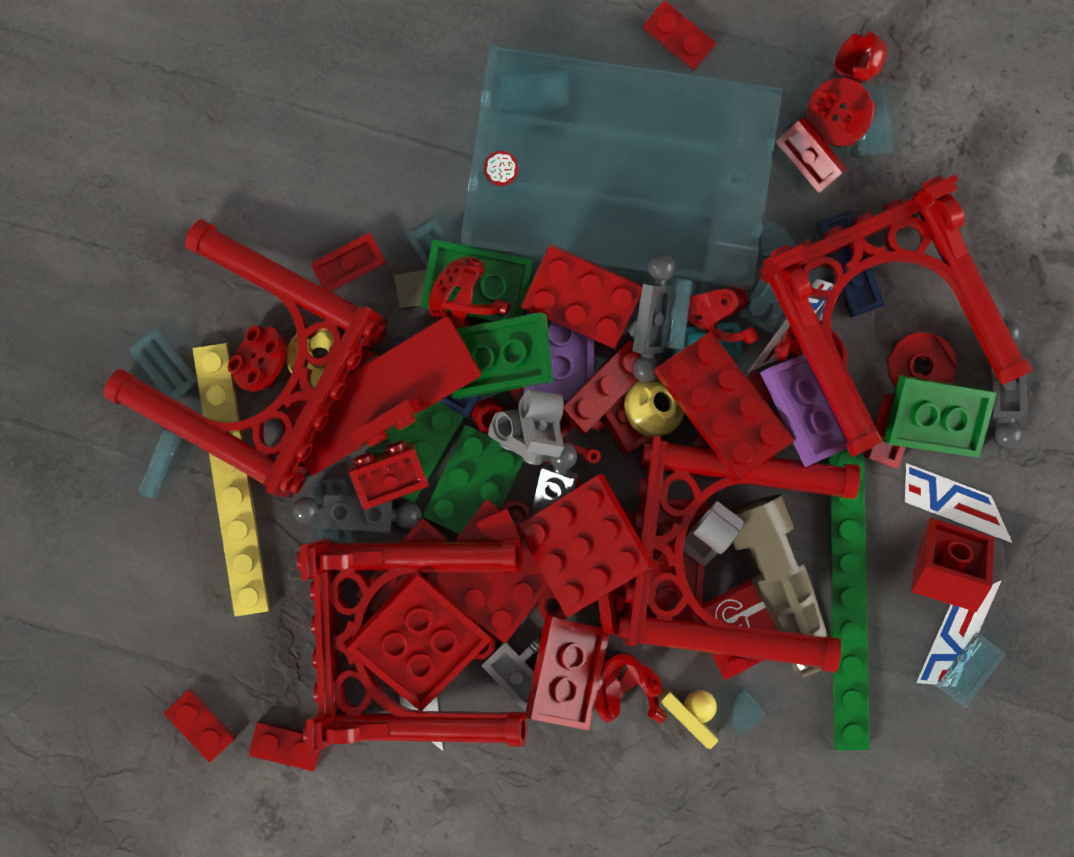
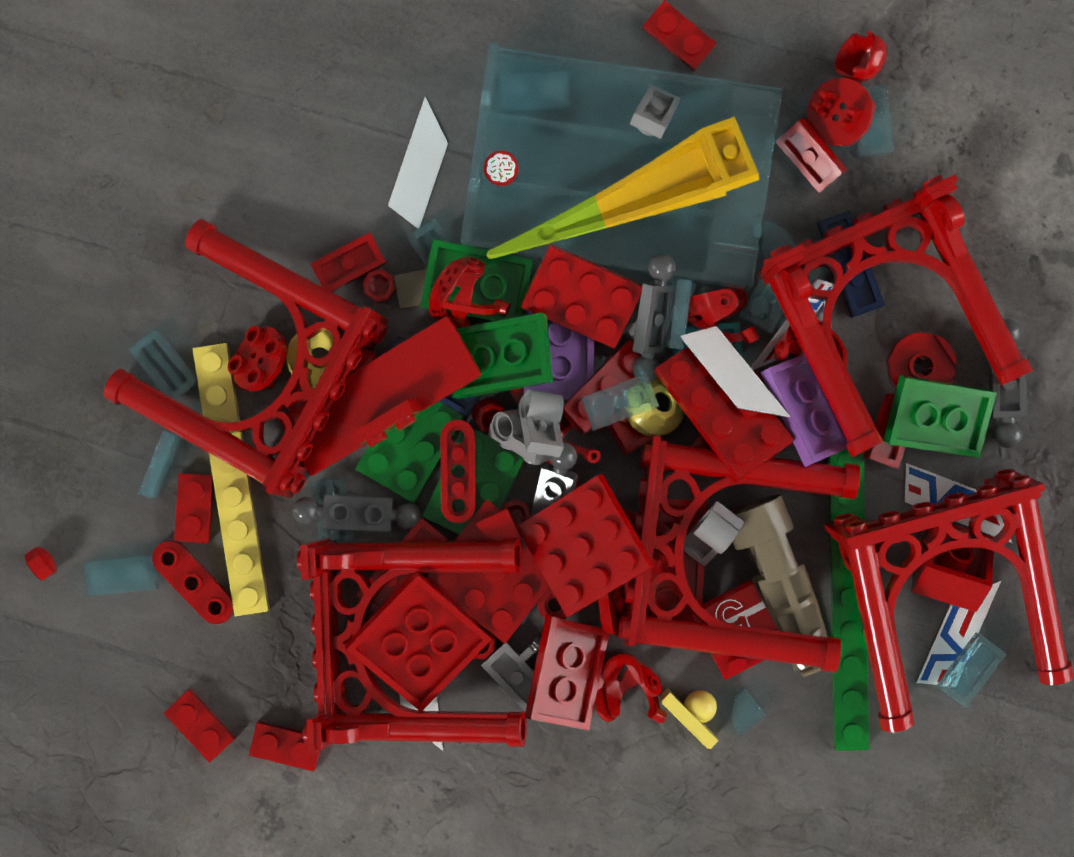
red bracket [349,440,429,510] -> none
none -> red tile [25,546,57,581]
none -> clear light blue plate [84,555,158,596]
none -> red plate [152,541,234,624]
none -> red plate [174,473,214,543]
none -> red tile [362,269,396,303]
none -> white sticker [388,97,448,229]
none -> red plate [440,420,476,523]
none -> yellow plate [486,116,759,259]
none -> clear light blue plate [581,374,659,431]
none -> light grey plate [630,84,682,139]
none -> white sticker [680,326,790,417]
none -> red arch [824,469,1074,732]

